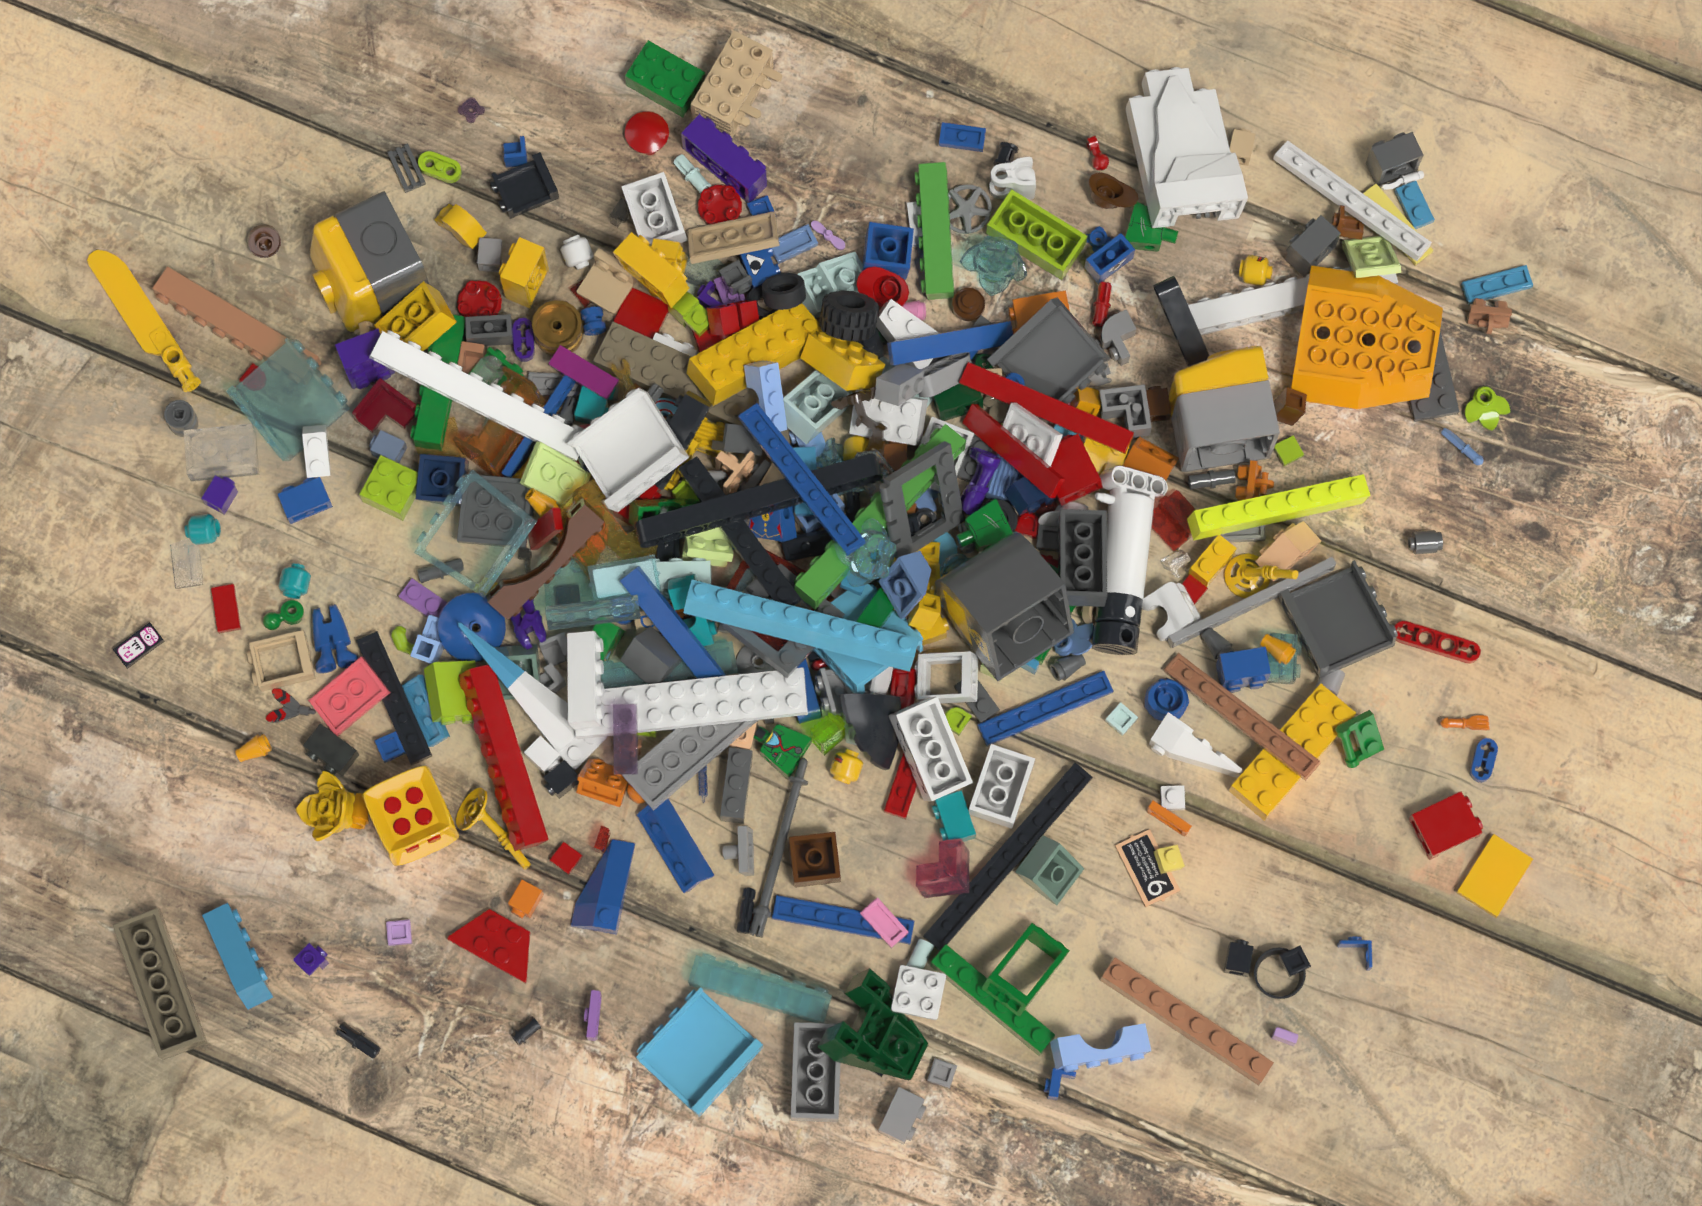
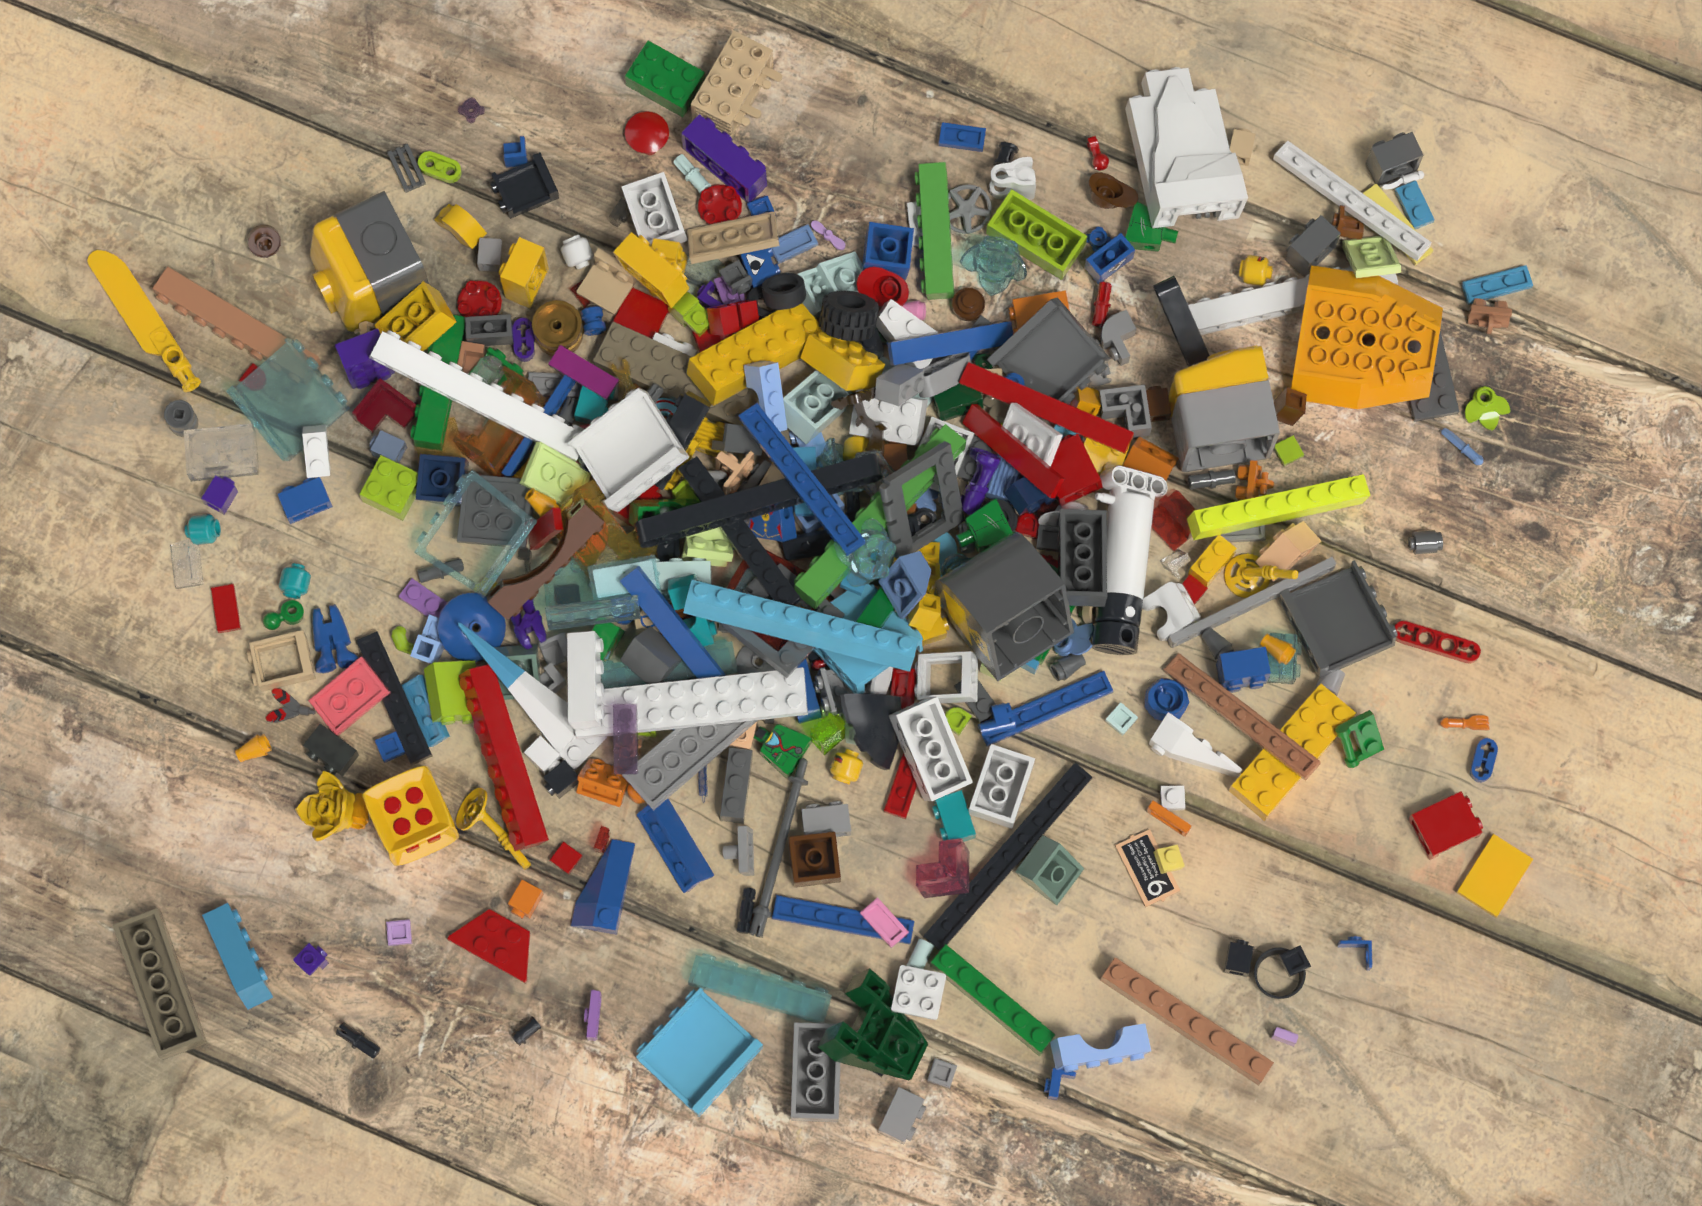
tile [113,622,165,669] -> none
green window [981,923,1070,1017] -> none
none -> light grey brick [801,801,851,837]
none -> blue piece [979,703,1016,738]

